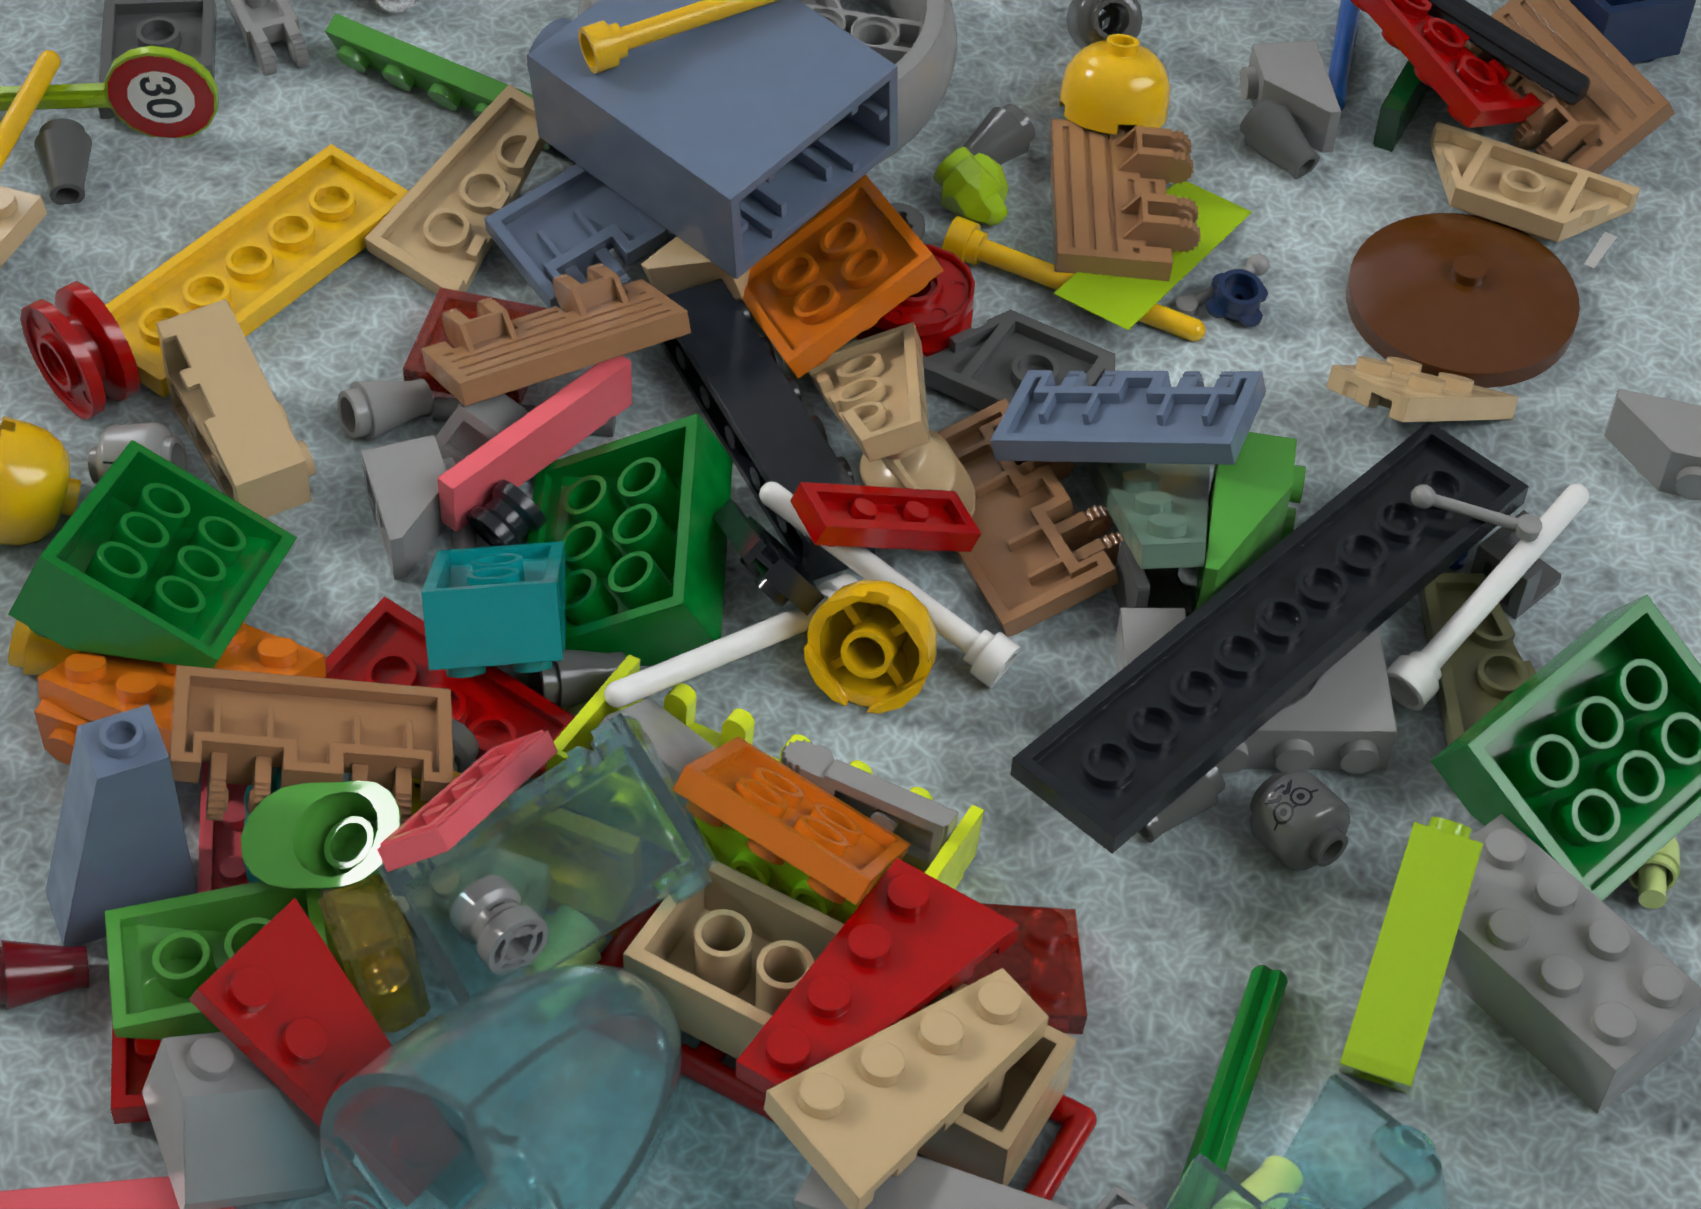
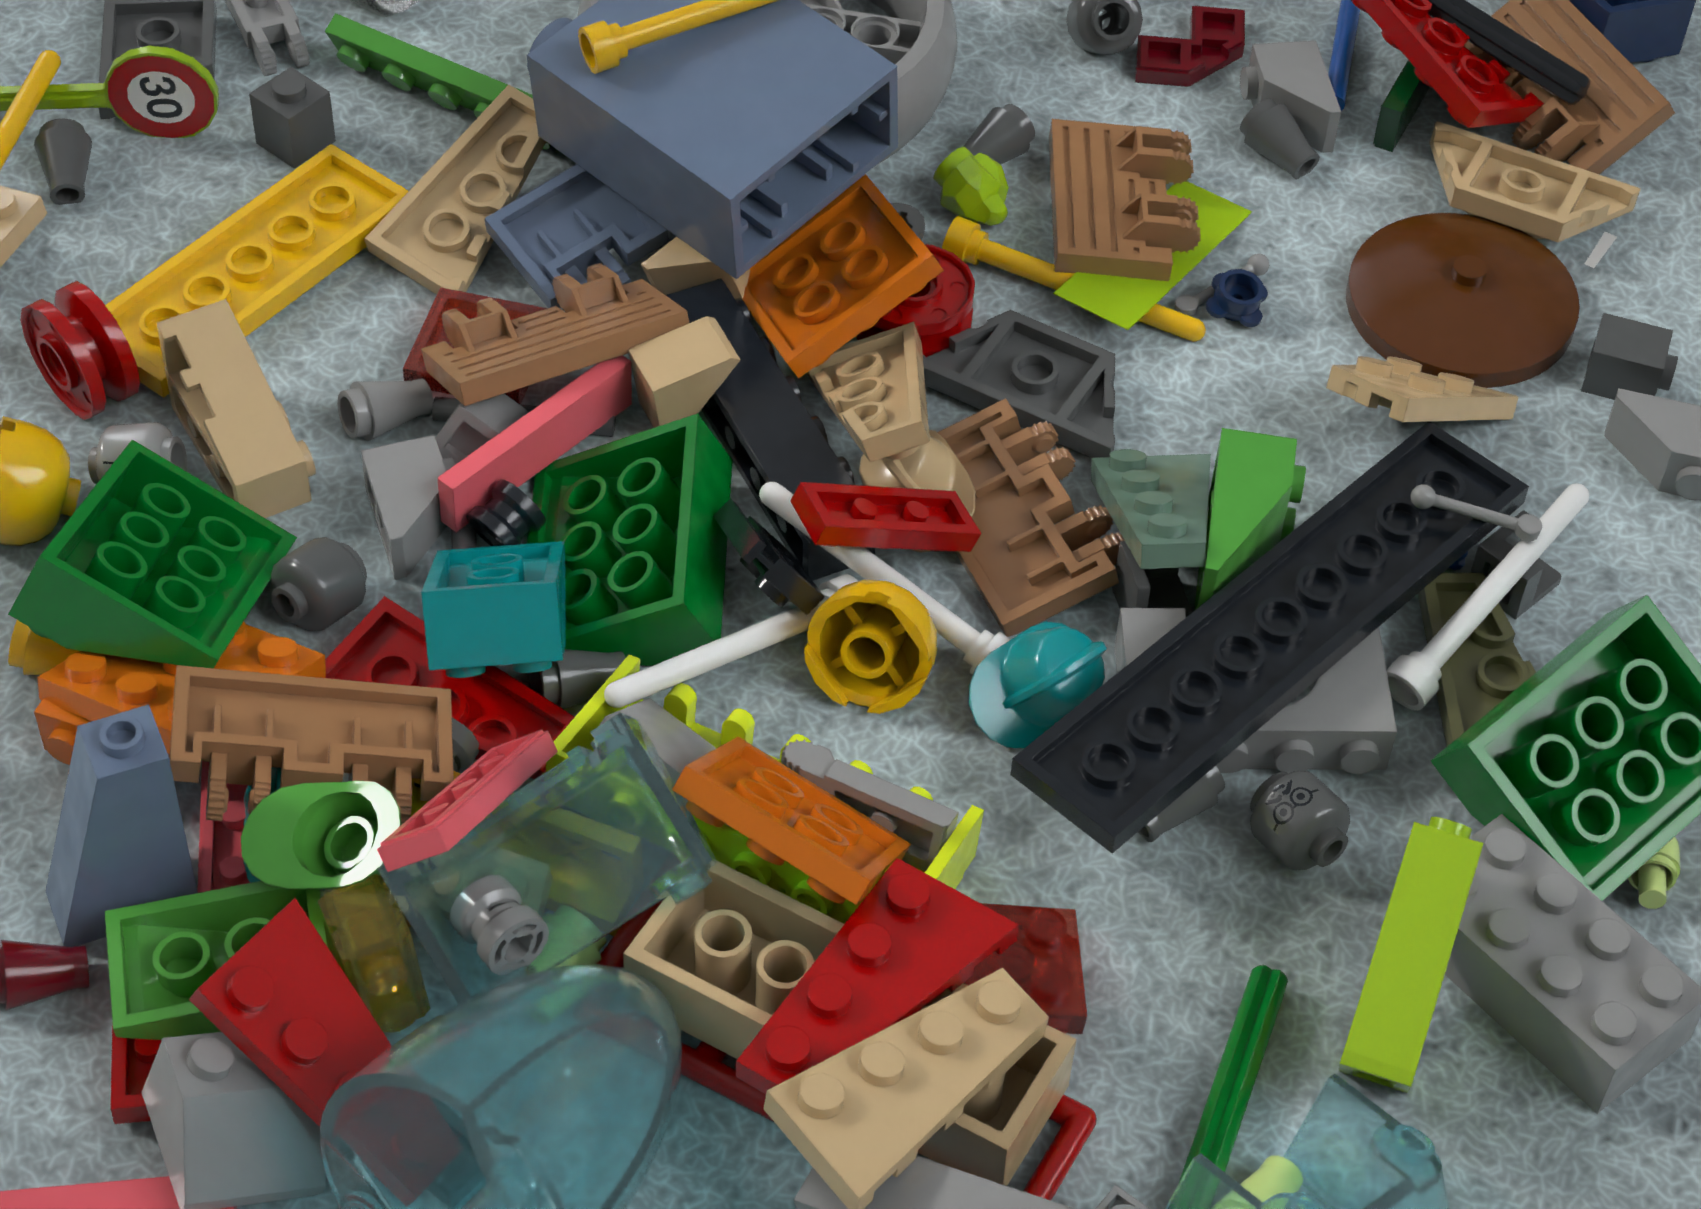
sand blue hinge [990,370,1266,465] -> none
yellow cylinder [1059,34,1170,135] -> none
none -> dark grey brick [249,67,336,169]
none -> dark grey head [270,537,367,631]
none -> tan slope [628,316,740,428]
none -> teal piece [969,621,1107,748]
none -> dark red tile [1135,6,1245,87]
none -> dark grey brick [1581,313,1678,400]

